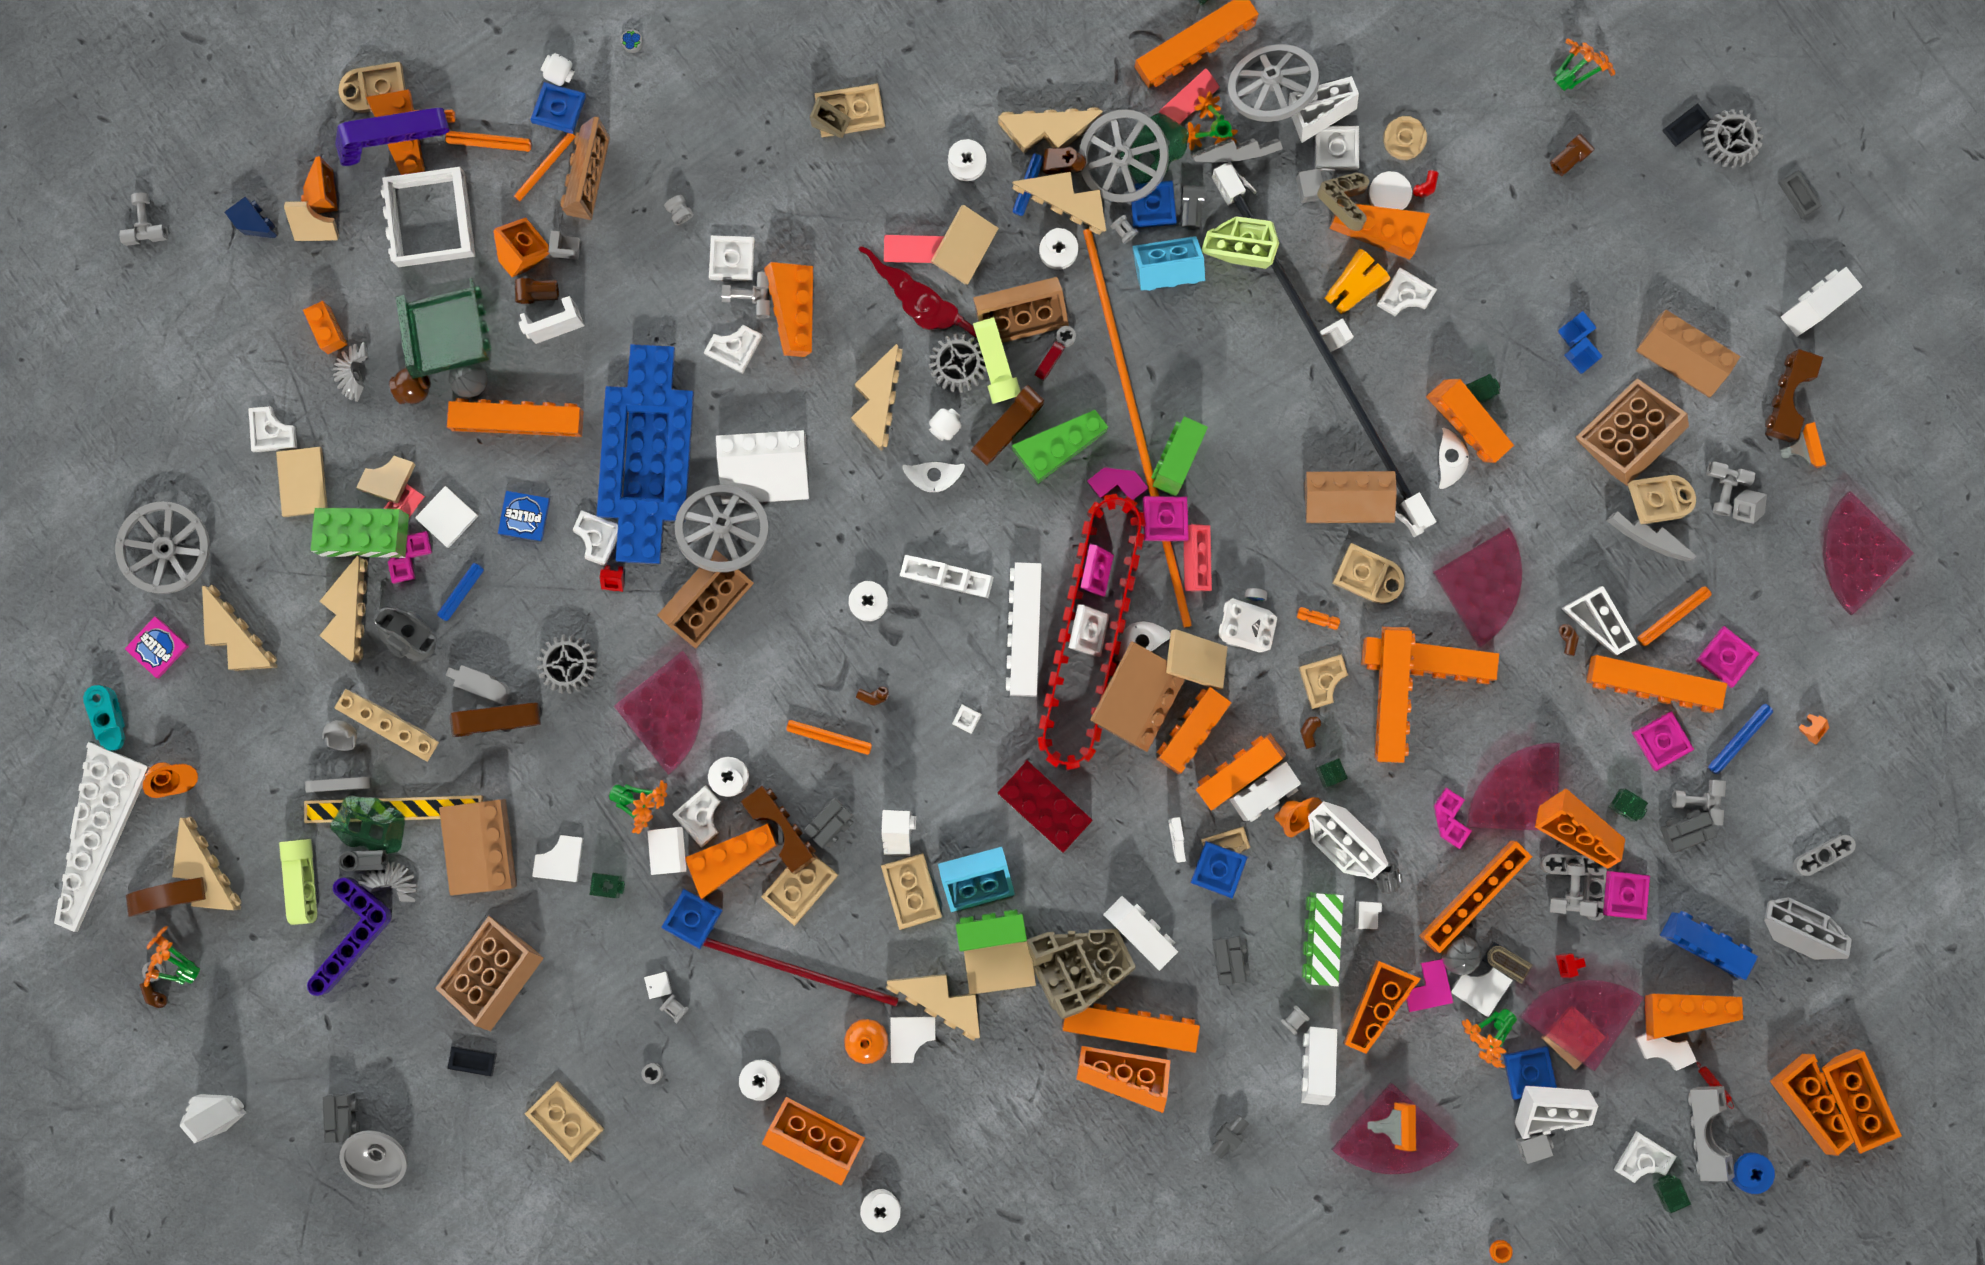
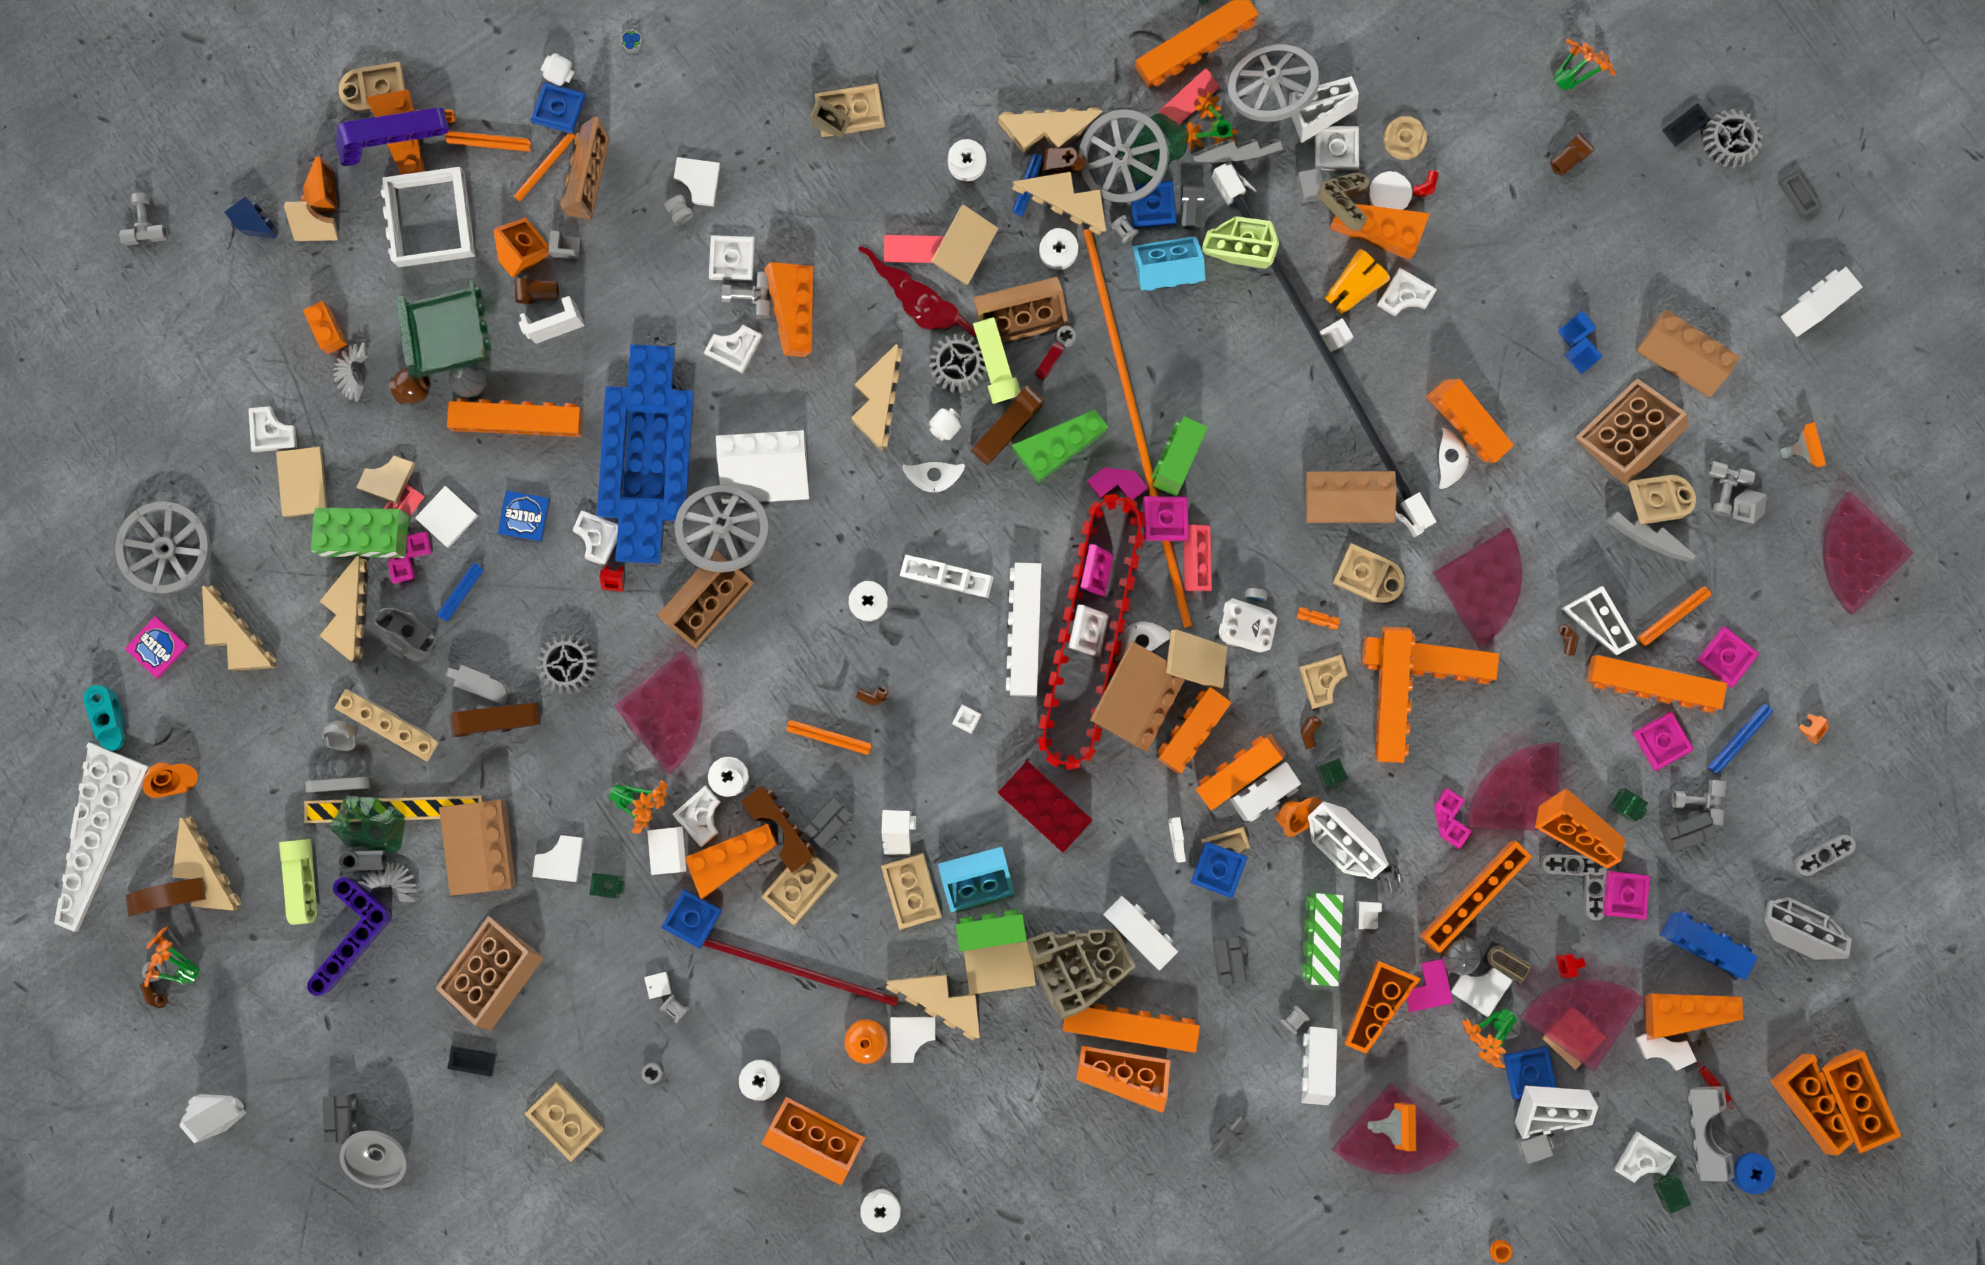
clear green brick [1466,373,1500,404] -> none
light grey bar [1550,863,1598,917] -> none
reddish brown arch [1765,349,1823,443] -> none
none -> white tile [674,157,721,207]

